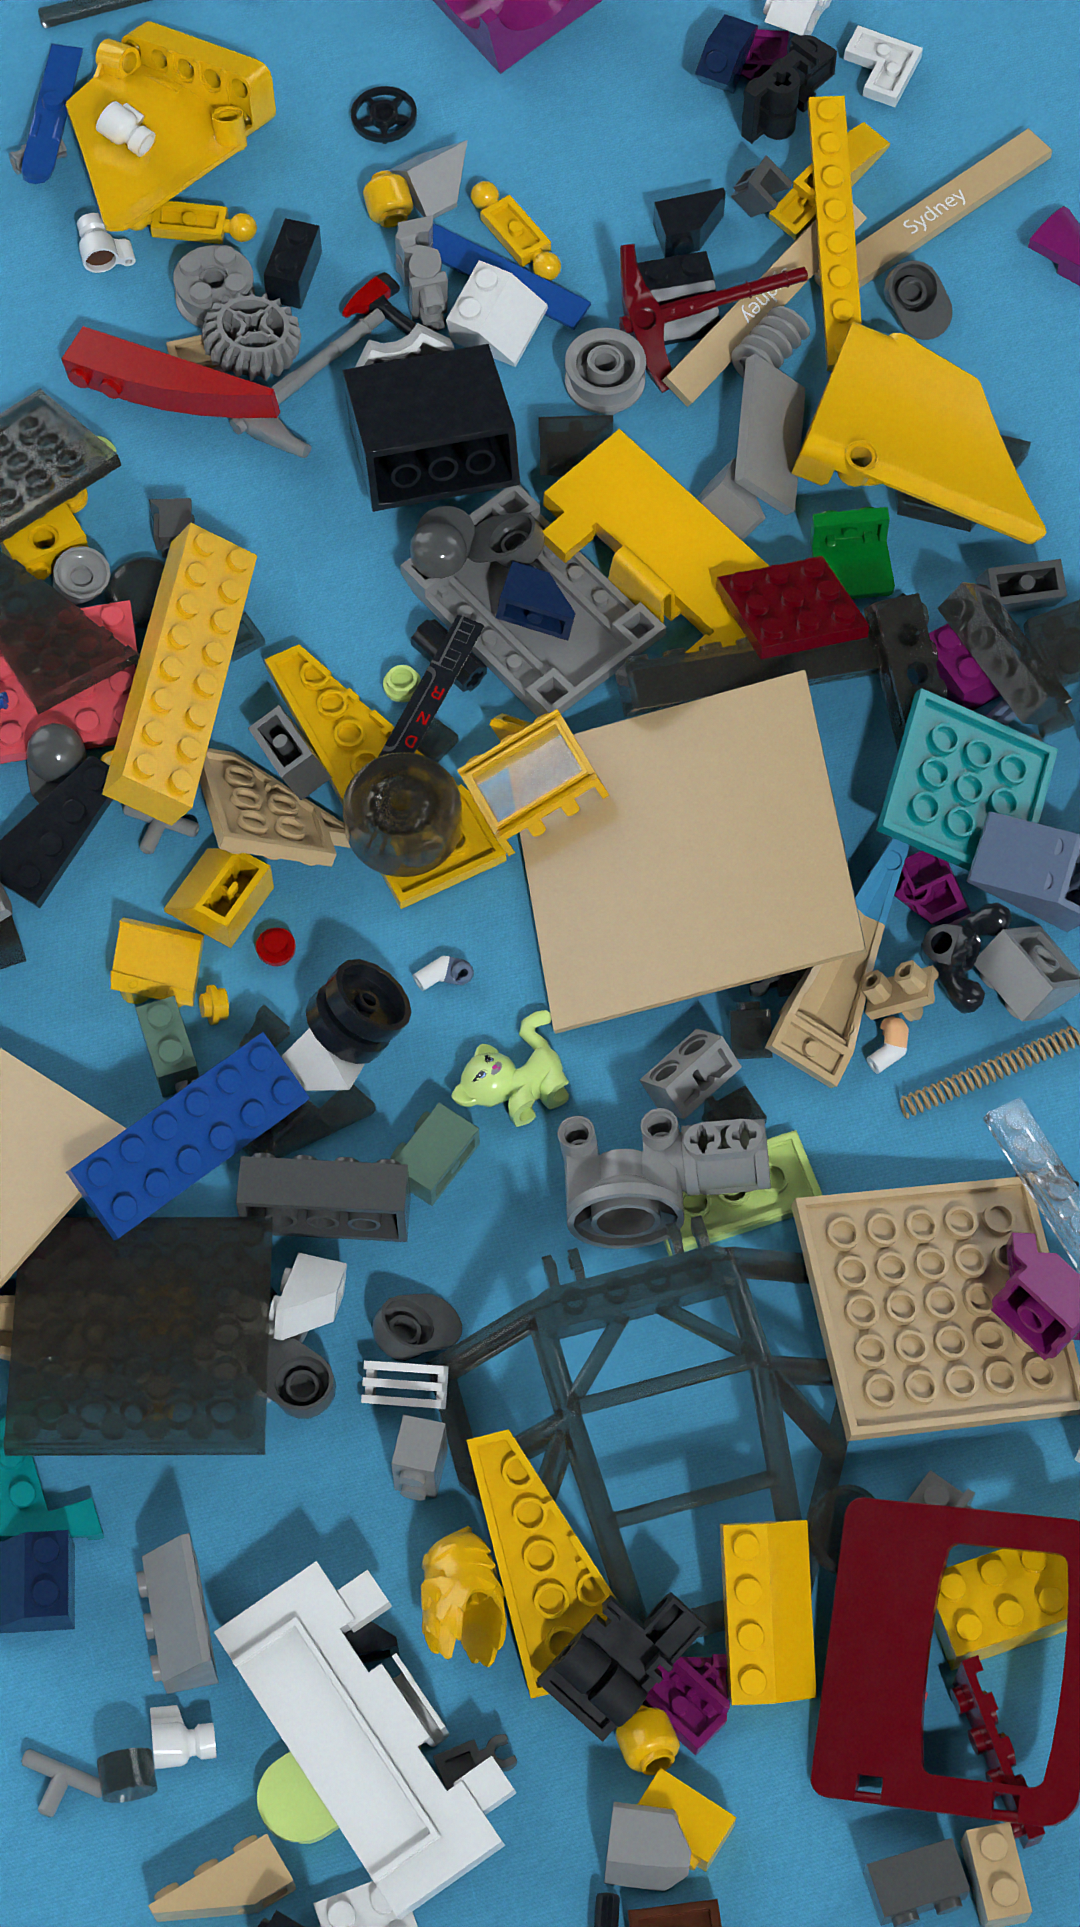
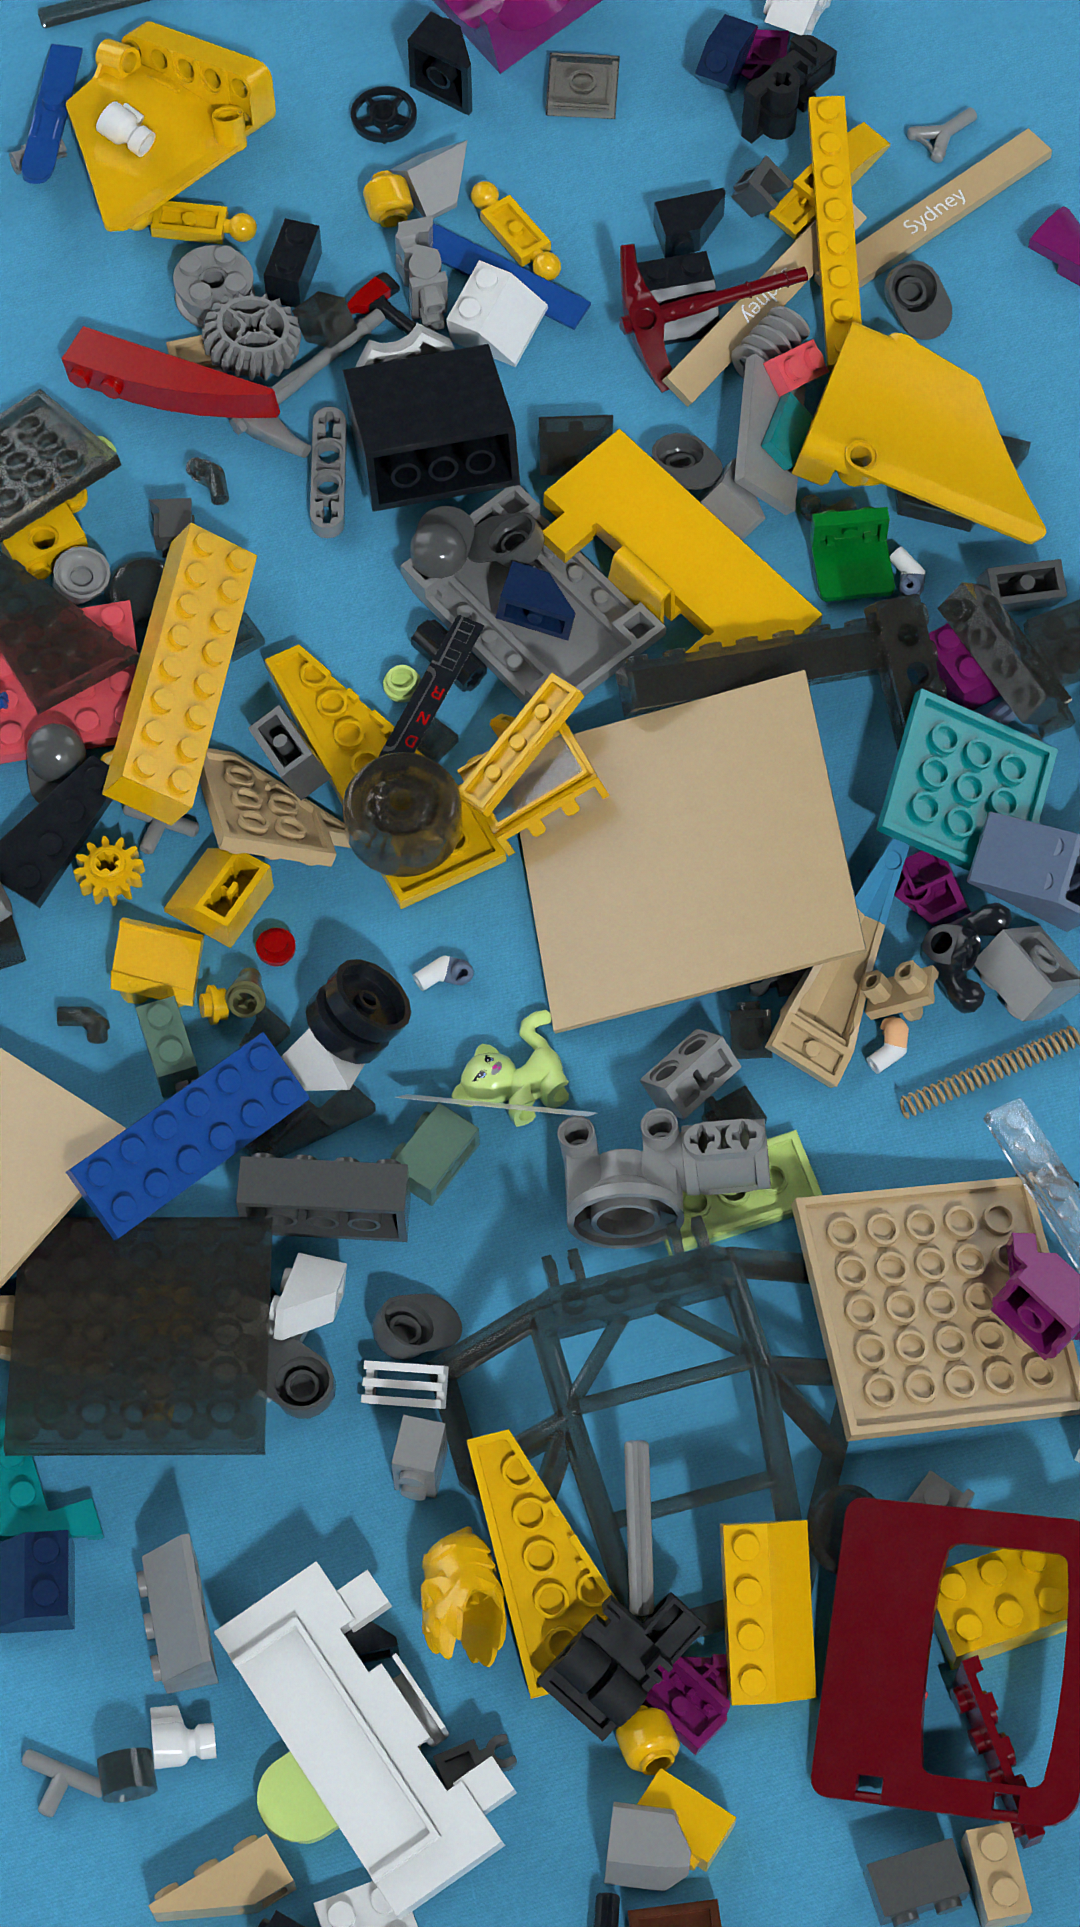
white piece [77,213,136,273] -> none
light grey wheel [565,328,646,415] -> none
dark red plate [716,556,869,659] -> none
white plate [844,25,923,107] -> none
none -> clear smoke arm [57,1006,111,1044]
none -> yellow gear [73,836,145,906]
none -> clear smoke arm [186,457,229,505]
none -> olive cone [225,967,266,1018]
none -> clear smoke brick [292,291,357,348]
none -> light grey beam [310,407,347,539]
none -> white sticker [395,1094,598,1116]
none -> black slope [407,11,472,116]
none -> yellow tile [455,673,584,818]
none -> clear smoke tile [546,52,620,119]
none -> light grey axle [624,1440,654,1616]
none -> dark grey cap [652,433,722,490]
none -> teal tile [761,392,813,471]
none -> coral plate [763,339,829,397]
none -> clear smoke arm [800,494,857,522]
none -> arm [890,546,925,599]
none -> light grey piece [907,107,977,163]

